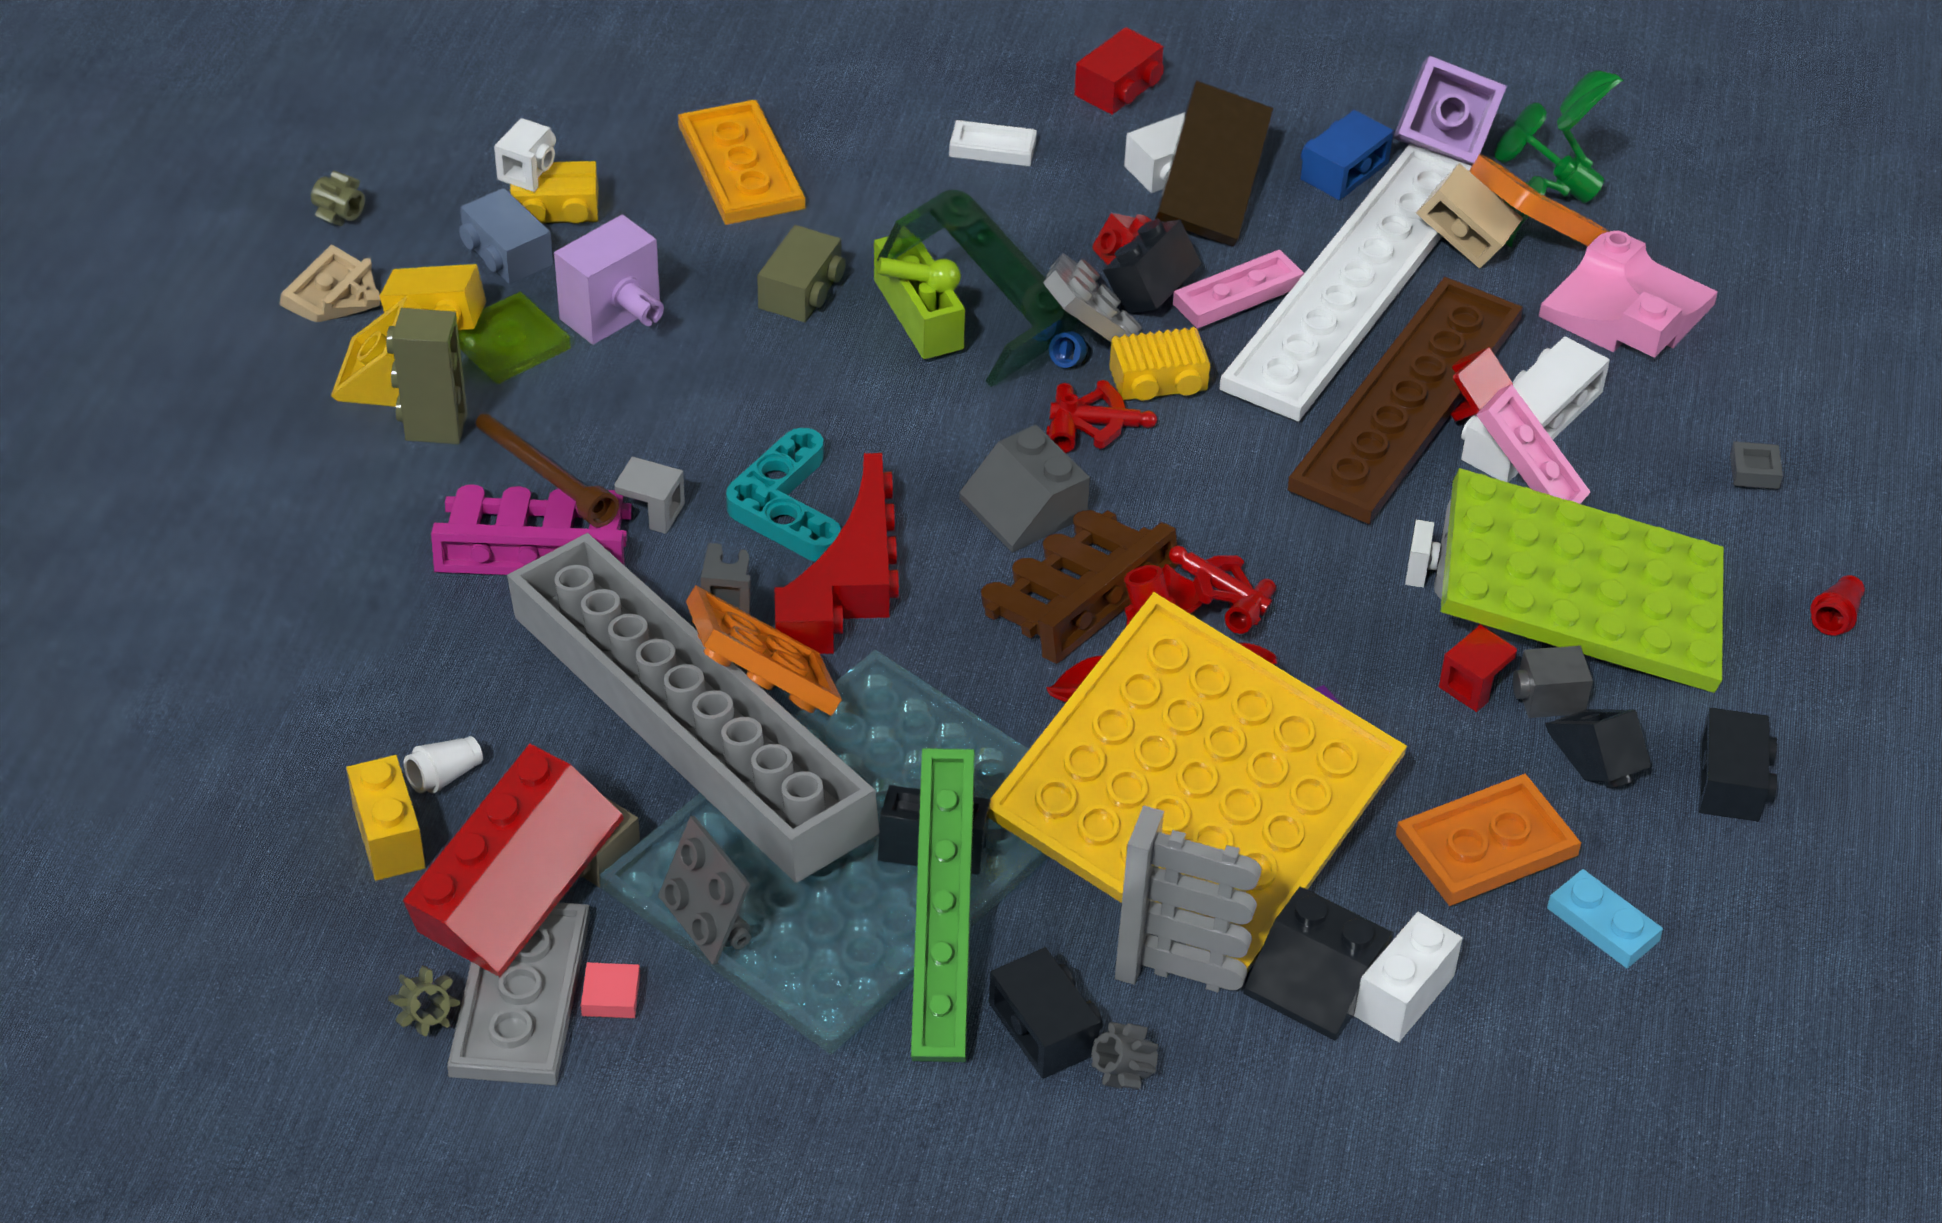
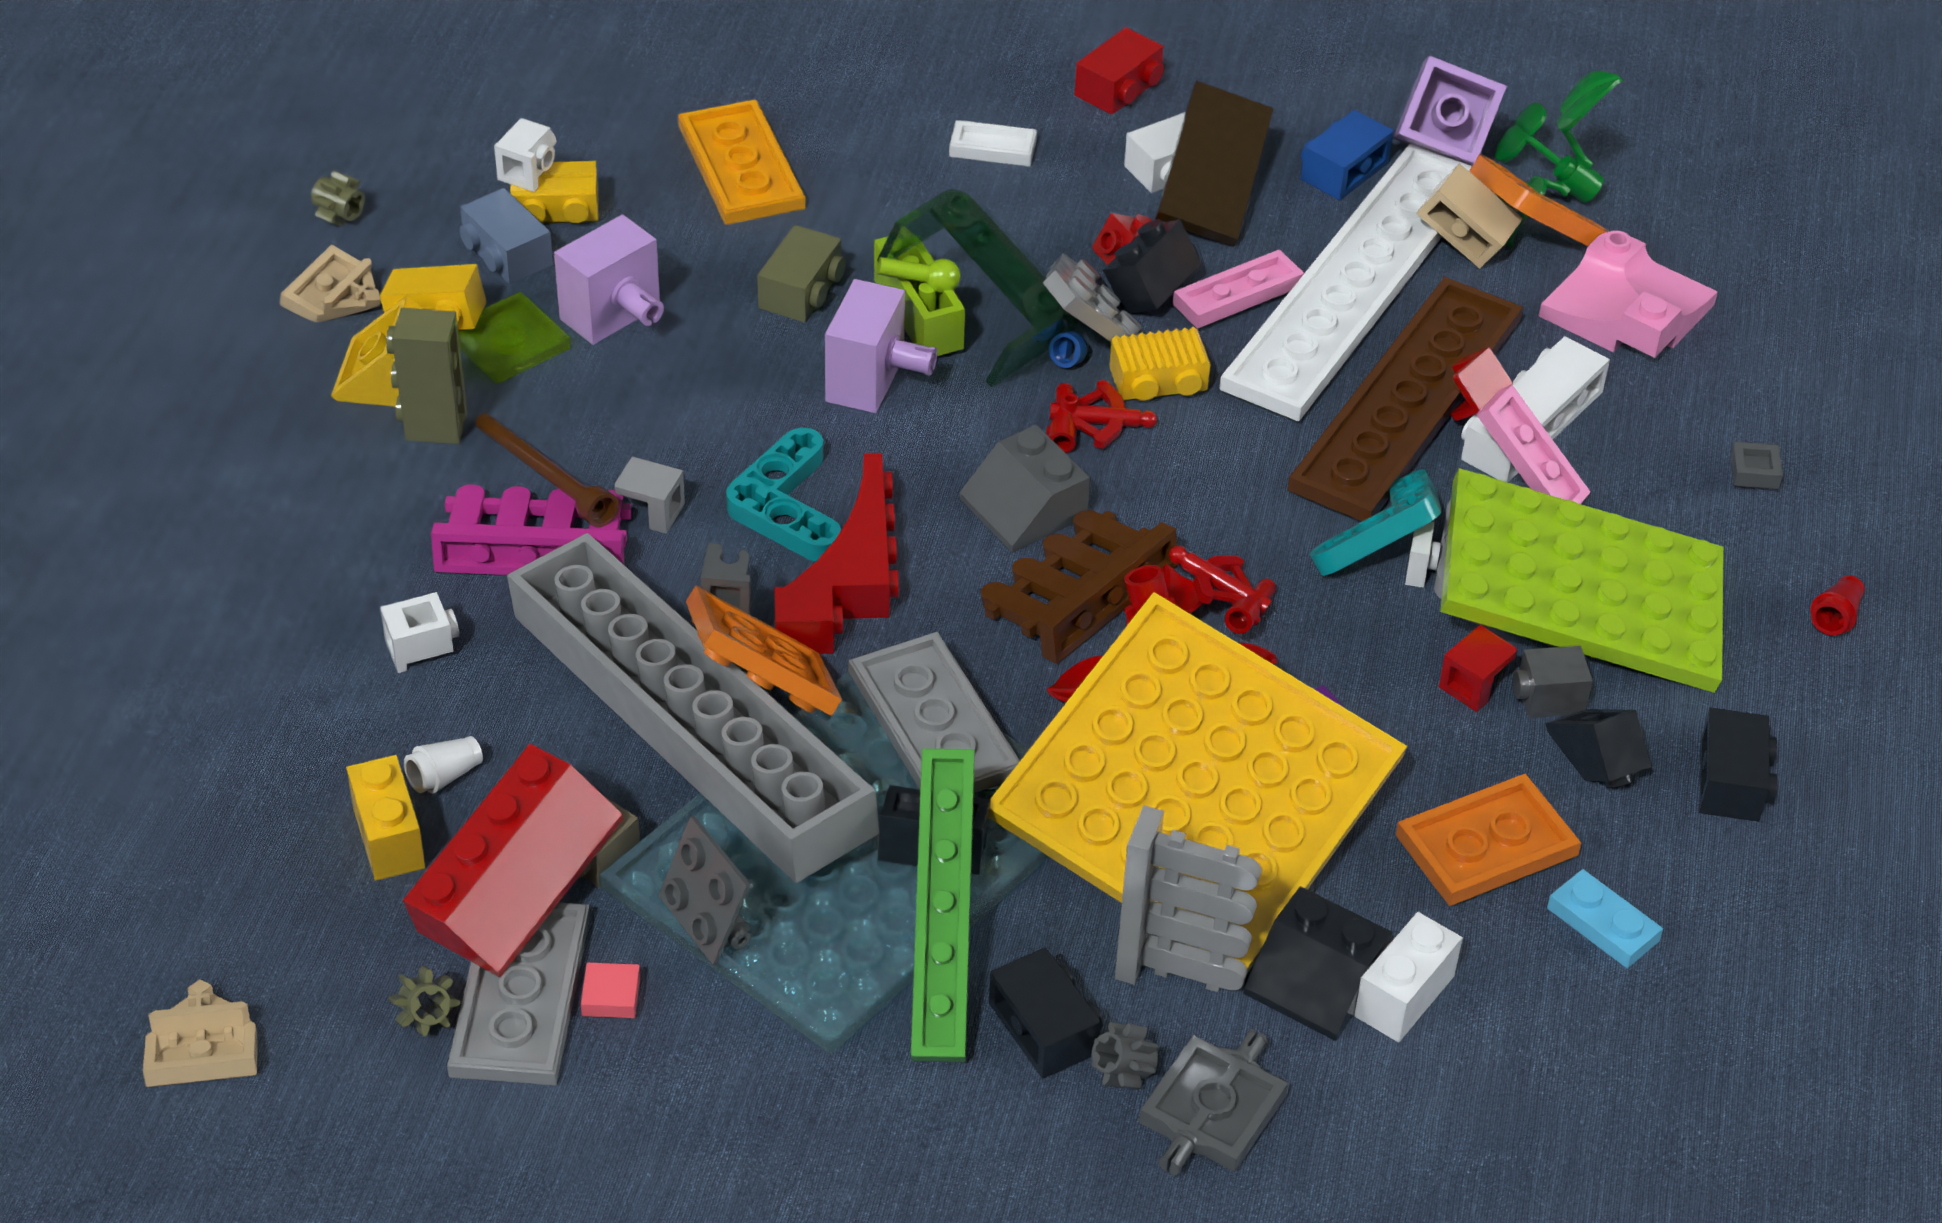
none -> tan slope [143,979,257,1087]
none -> white brick [380,592,459,673]
none -> lavender brick [825,279,937,413]
none -> light grey tile [848,632,1020,793]
none -> dark grey plate [1139,1029,1288,1175]
none -> teal beam [1309,469,1441,576]

